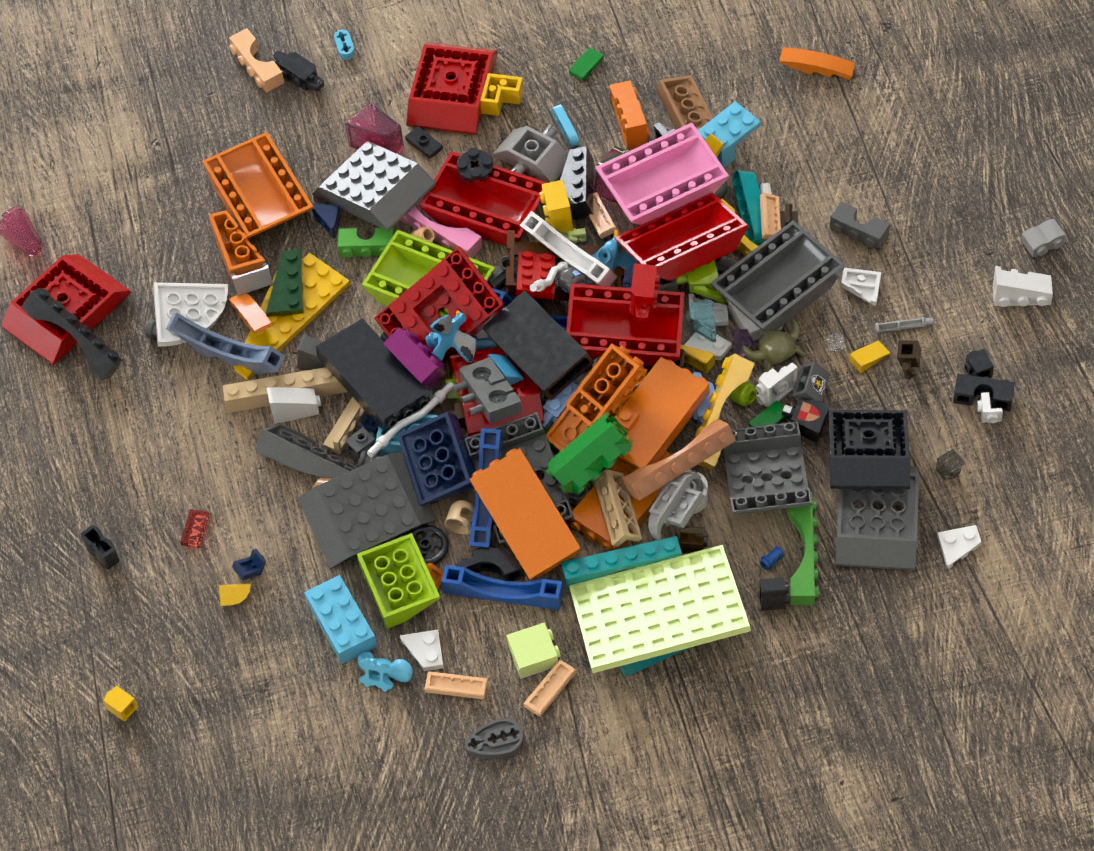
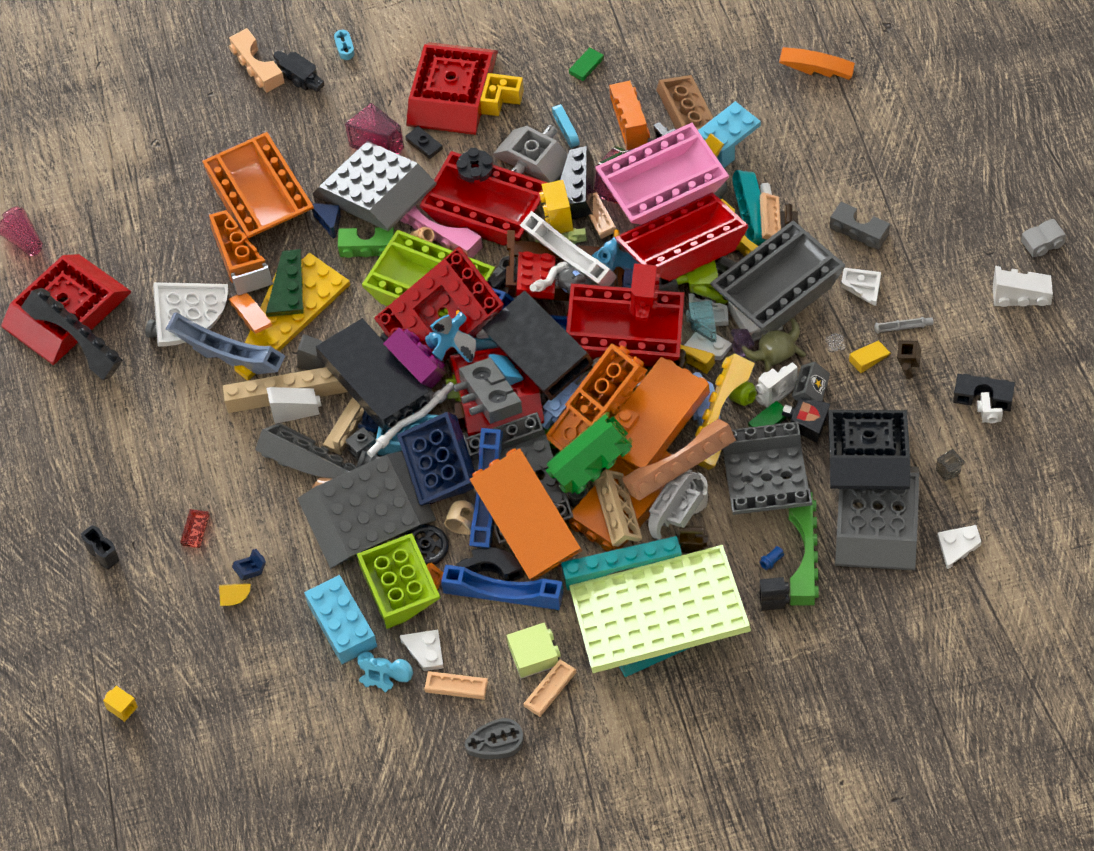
black brick [964,349,994,378] -> none

